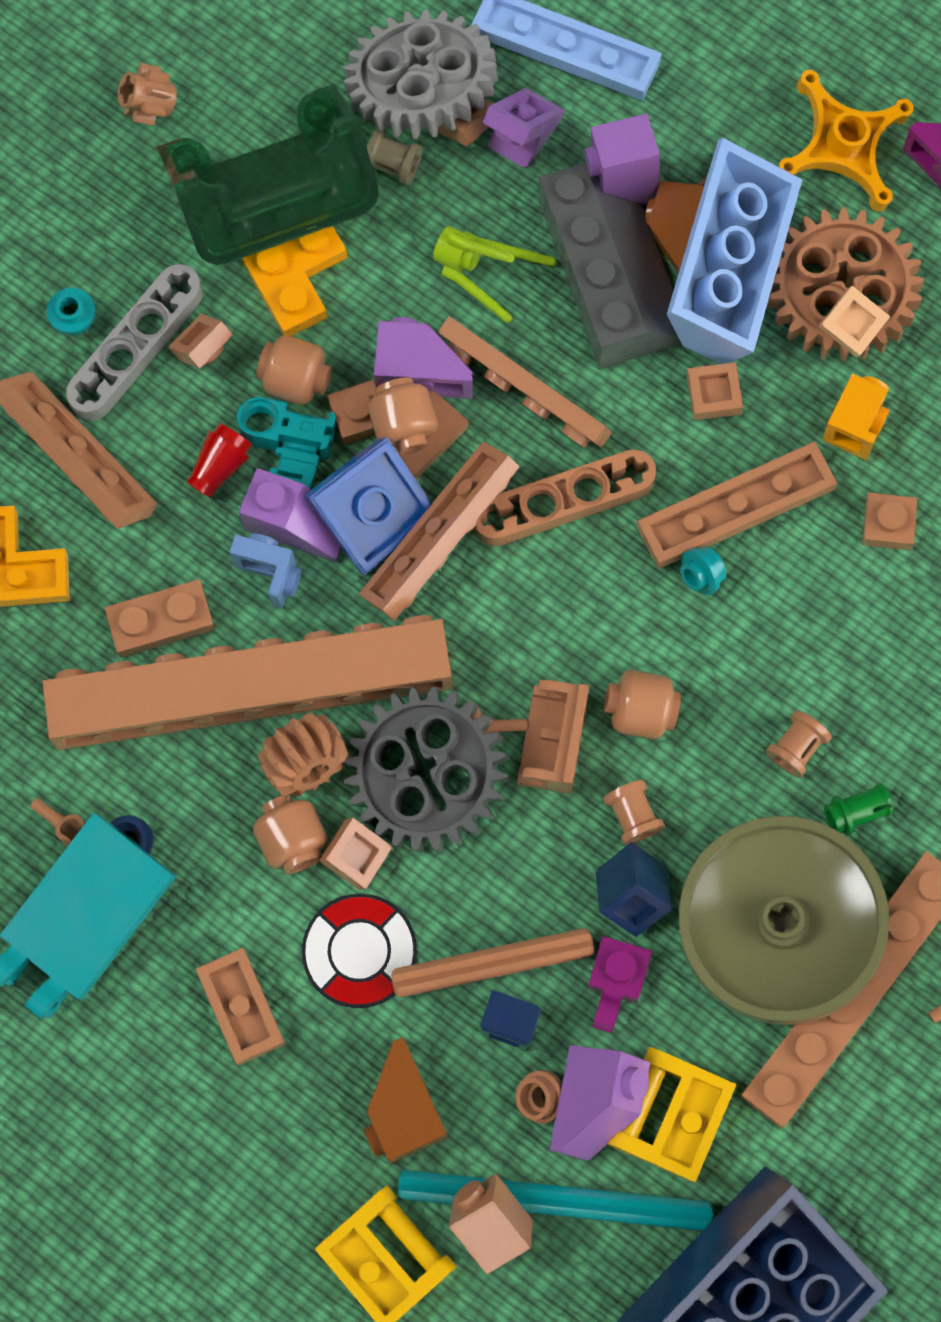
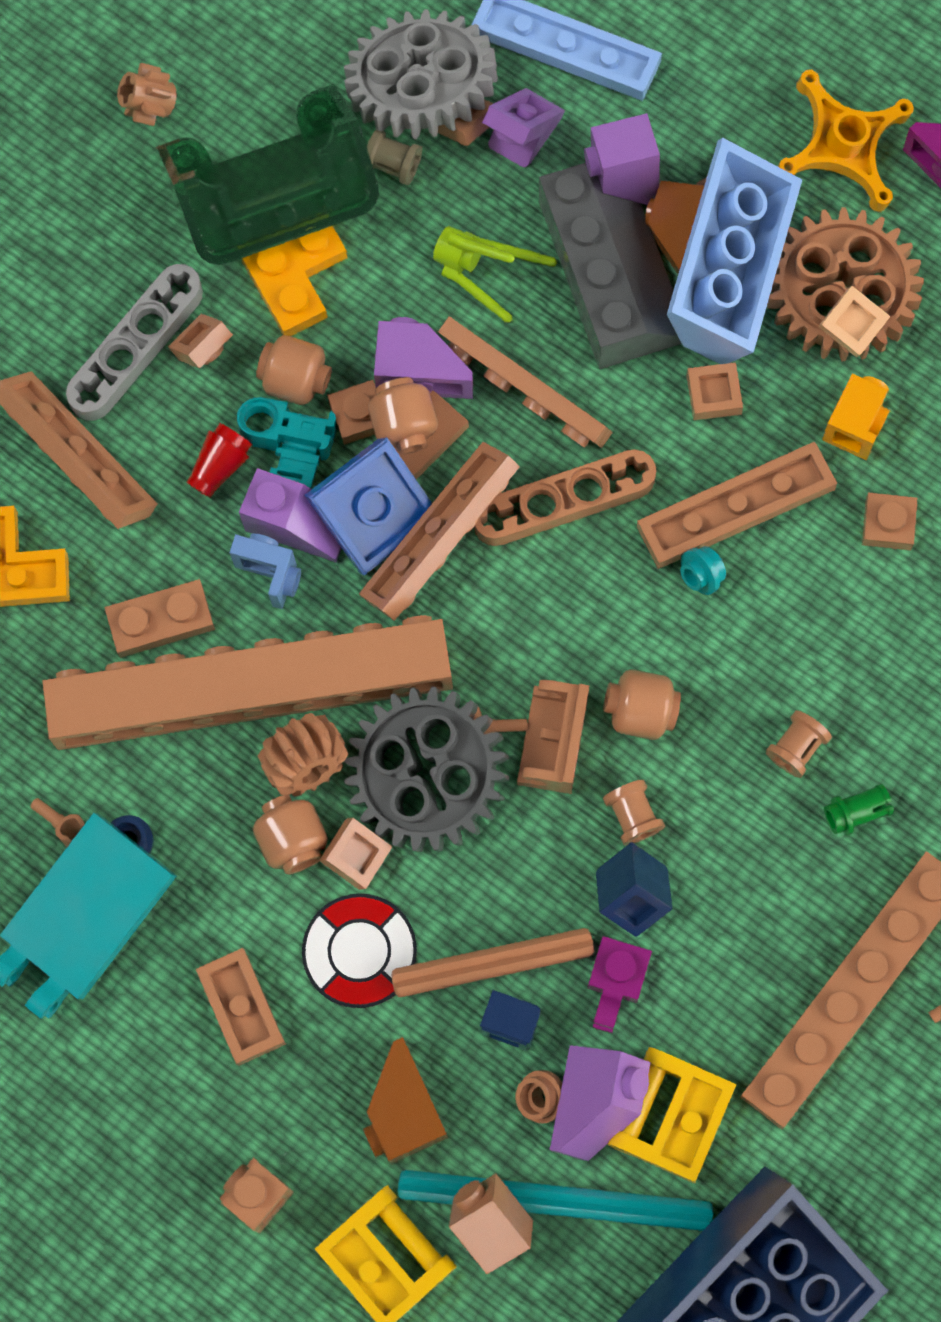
teal plate [47,288,96,335] -> none
olive dish [679,816,889,1025] -> none
none -> nougat brick [219,1157,294,1233]

